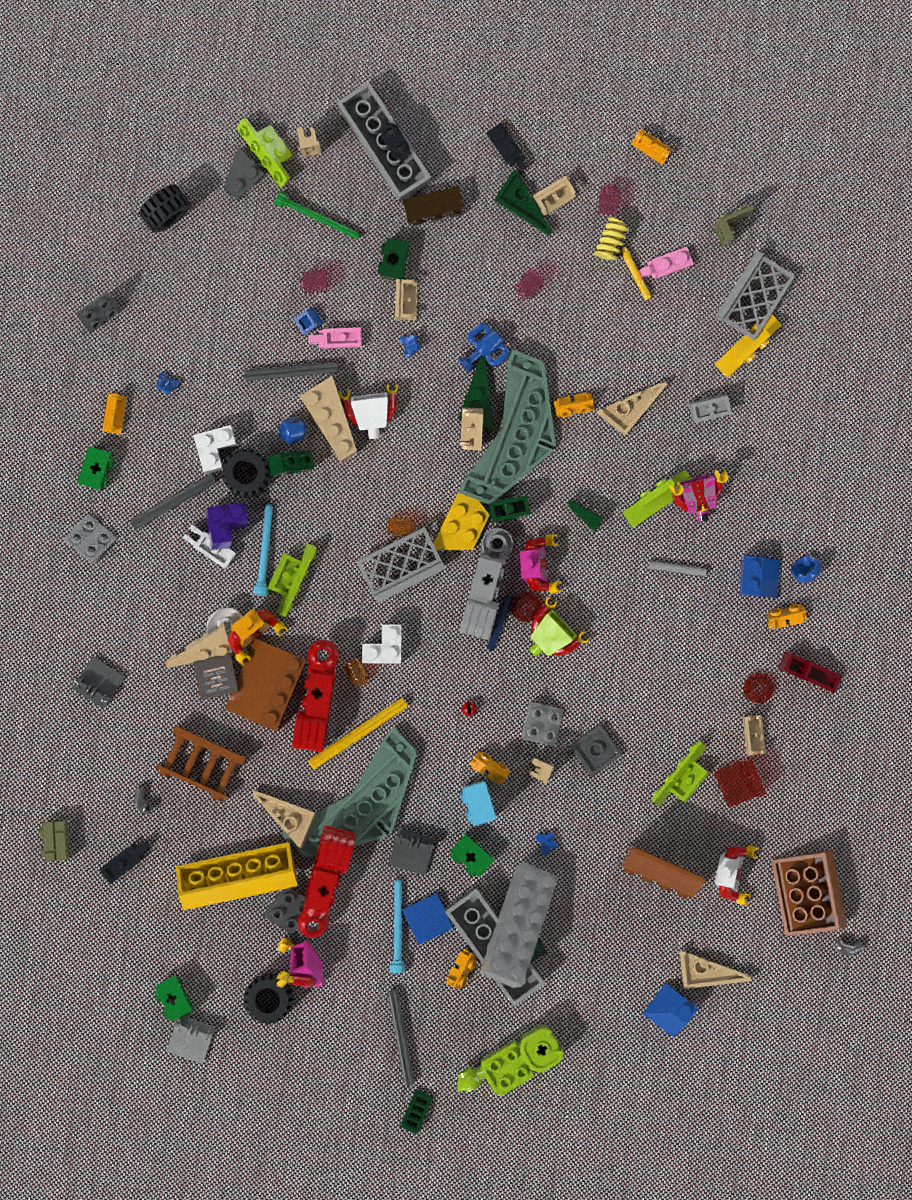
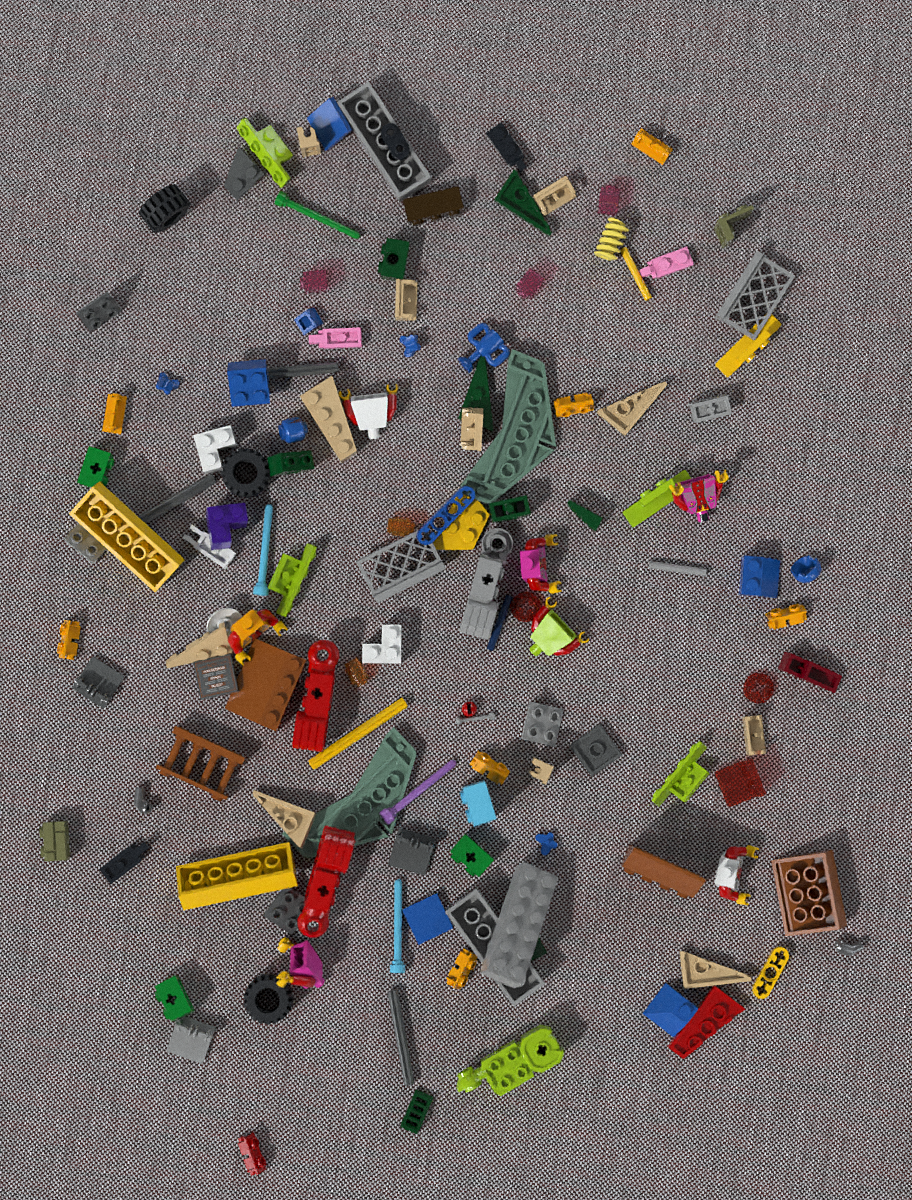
none -> light orange hinge [57,620,81,660]
none -> yellow brick [69,481,185,592]
none -> blue brick [227,359,271,407]
none -> red hinge [237,1132,267,1176]
none -> blue tile [307,97,352,151]
none -> medium lavender piece [379,760,456,825]
none -> blue beam [416,486,475,545]
none -> light grey hinge [455,712,495,724]
none -> red wing [667,985,745,1059]
none -> yellow beam [752,946,789,999]

